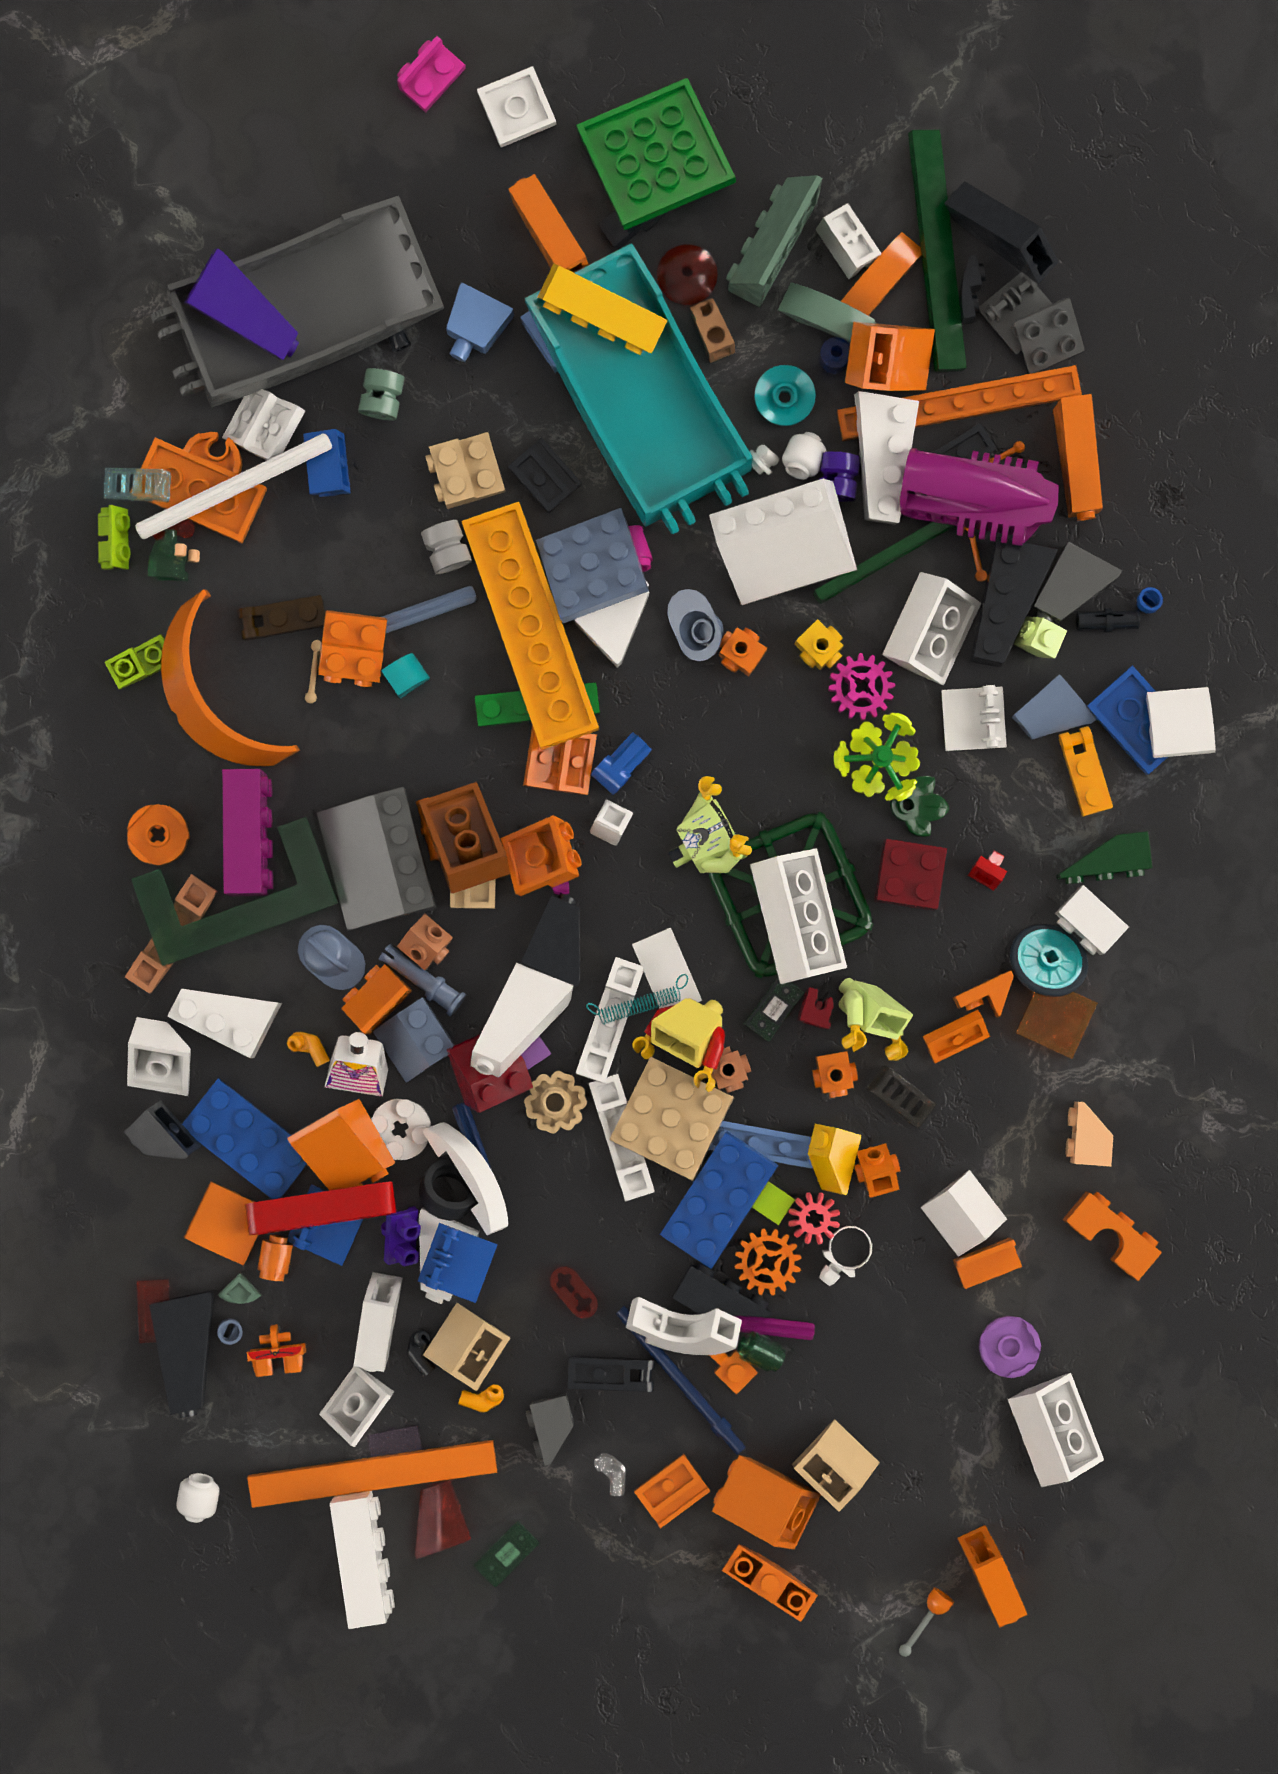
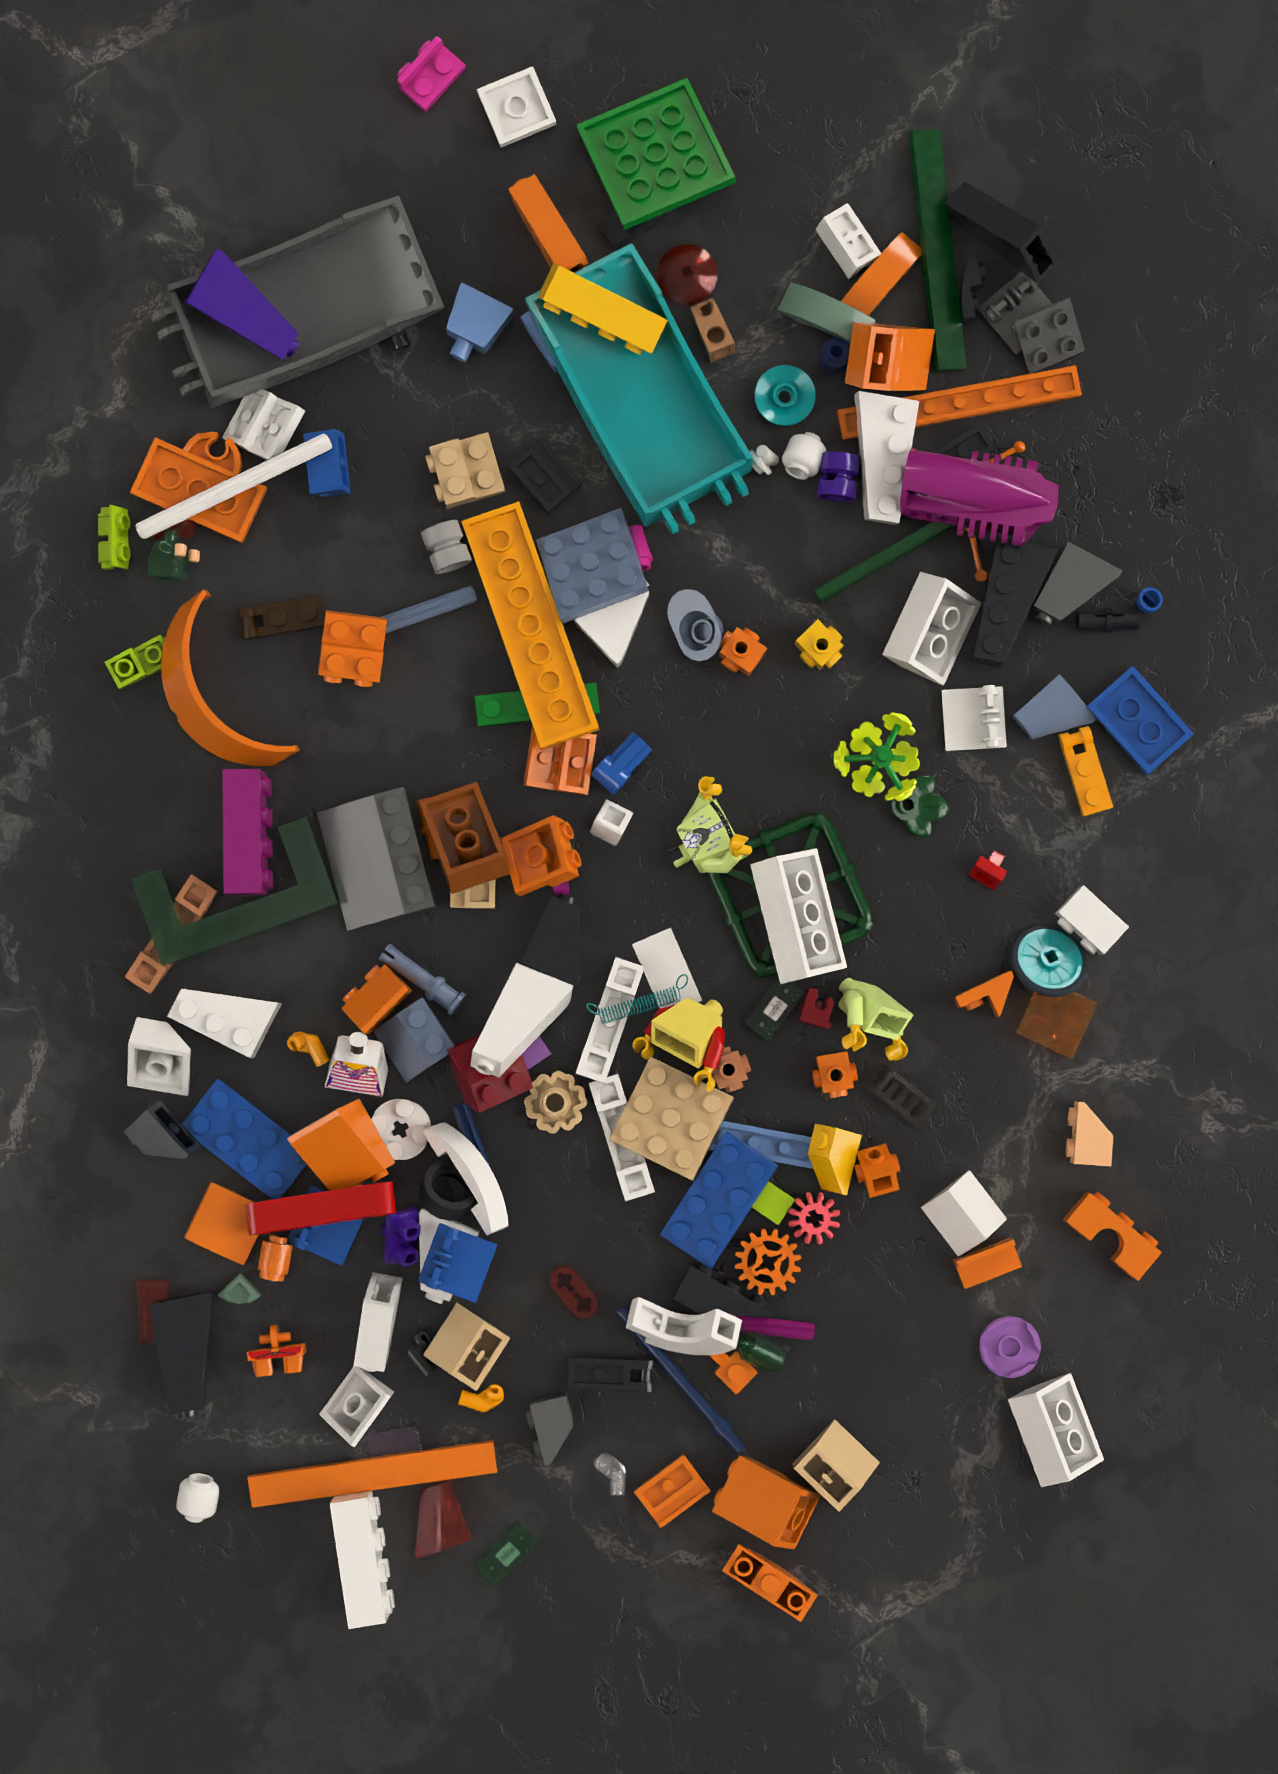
clear light blue slope [104,468,171,502] -> none
orange plate [127,804,190,866] -> none
sand blue hinge [217,1318,243,1345] -> none
sand blue piece [298,925,366,990] -> none
tan hinge [305,640,321,703] -> none
sand green wheel [358,368,405,421] -> none
teal brick [381,653,430,699] -> none
nougat brick [397,914,453,970] -> none
white slope [709,478,857,605] -> none
sand green slope [726,175,823,308] -> none
white piece [819,1226,872,1286] -> none
dark pink gear [828,653,895,721] -> none
dark red brick [874,839,947,911] -> none
hinge [899,1587,954,1657] -> none
orange plate [923,1010,990,1064] -> none
orange slope [958,1525,1028,1628] -> none
yellowish green brick [1014,617,1067,659] -> none
orange slope [1053,394,1103,521] -> none
dark green slope [1056,831,1153,884] -> none
white slope [1146,687,1216,758] -> none

